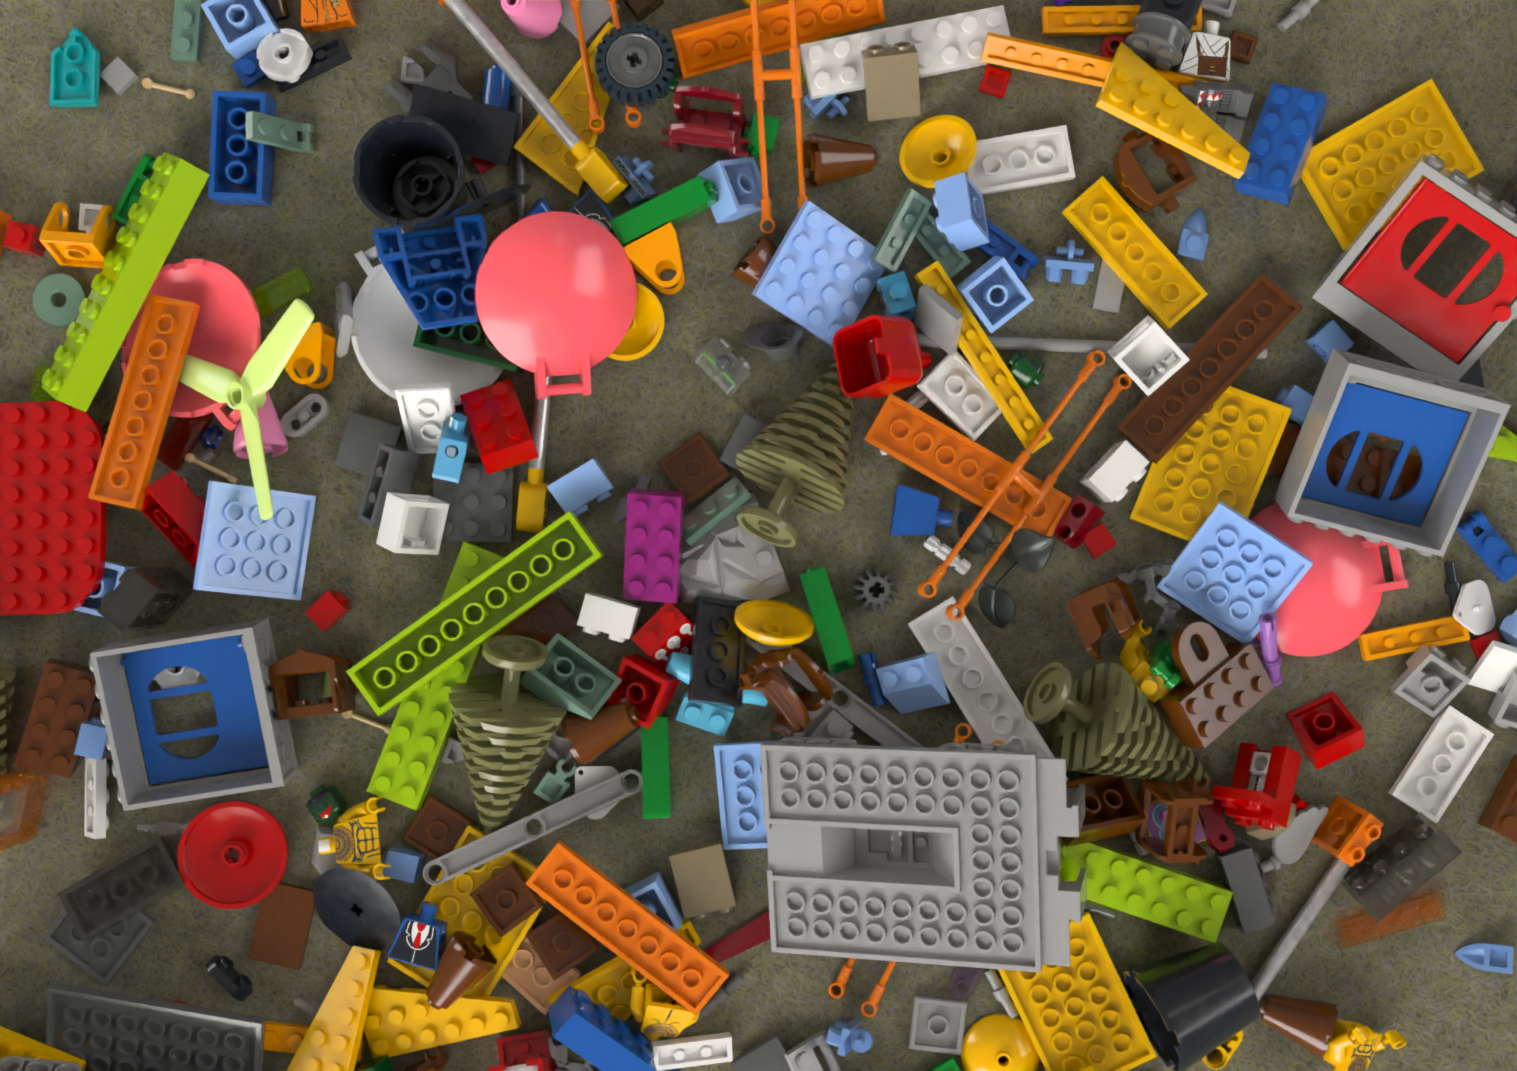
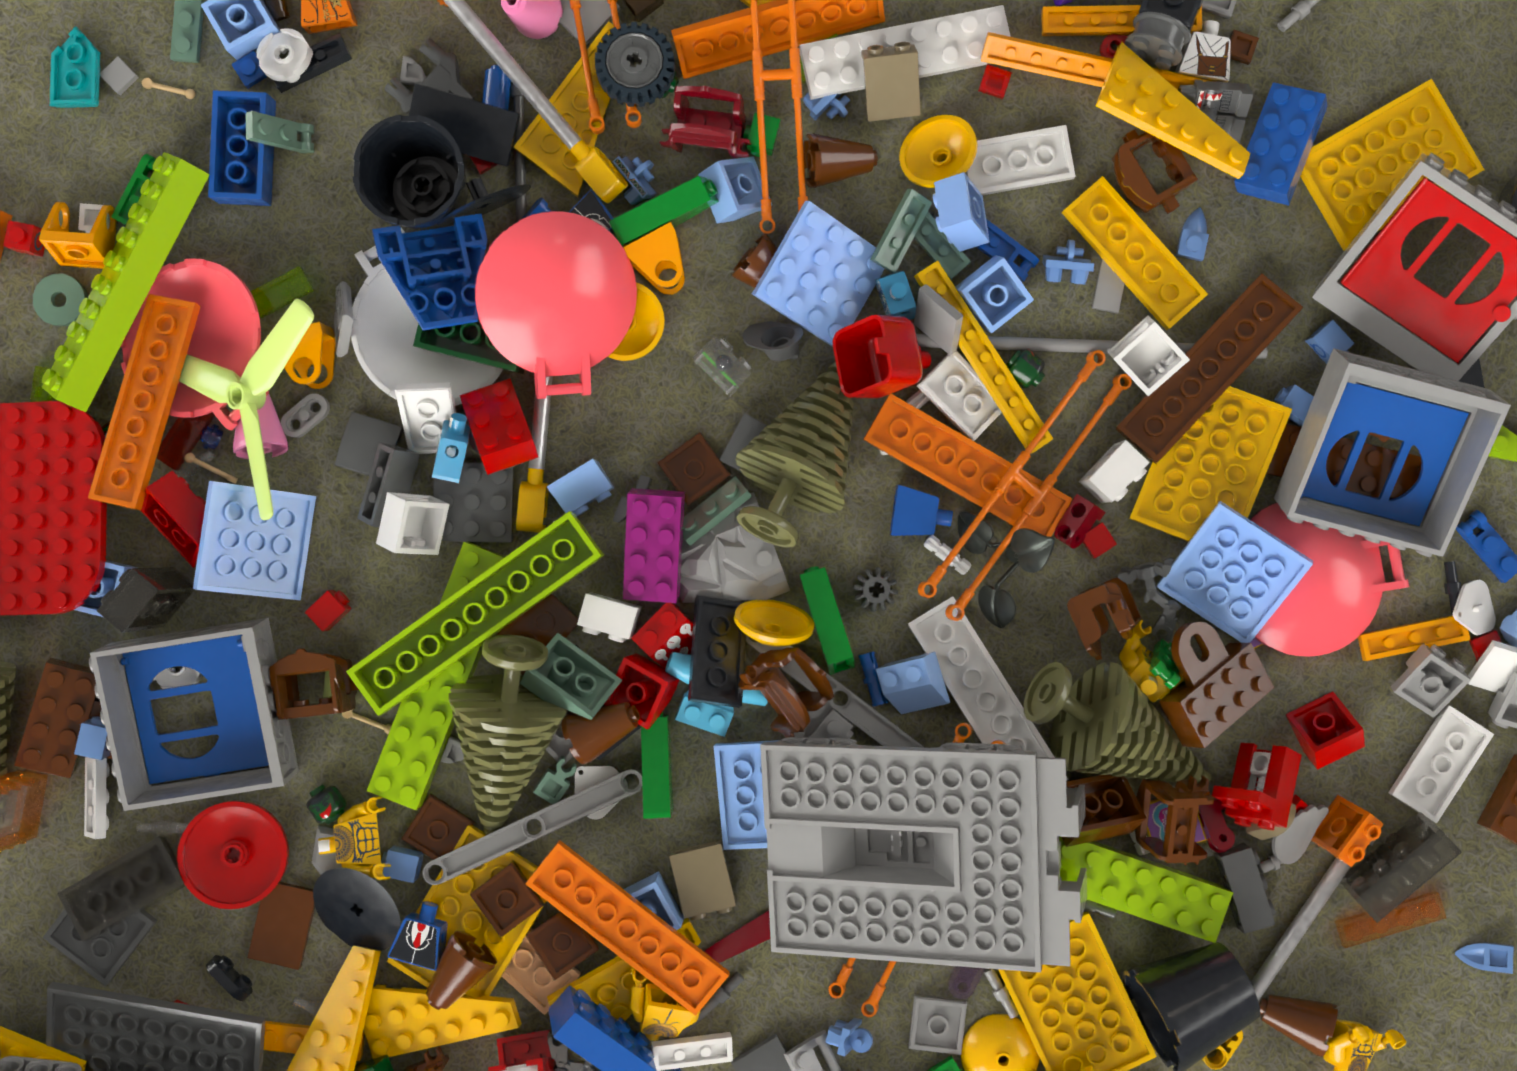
medium lavender pin [1258,612,1283,687] -> none

